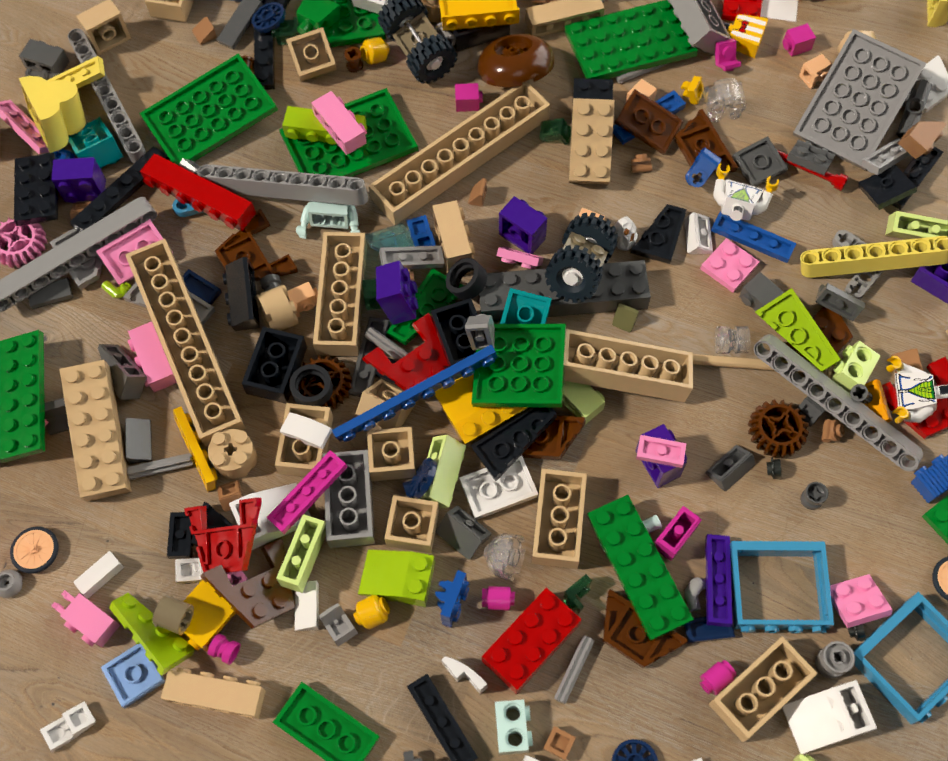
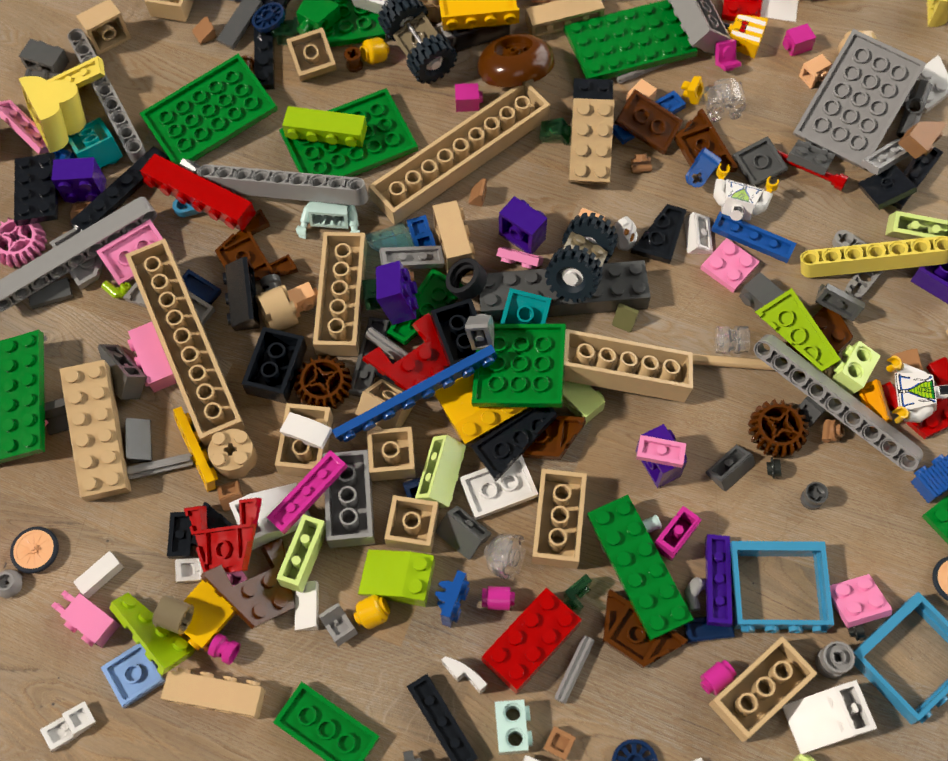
black tyre [290,364,333,406] -> none
bright pink brick [311,91,367,155] -> none
dark blue wheel [409,458,437,499] -> none
dark grey piece [850,384,873,404] -> none

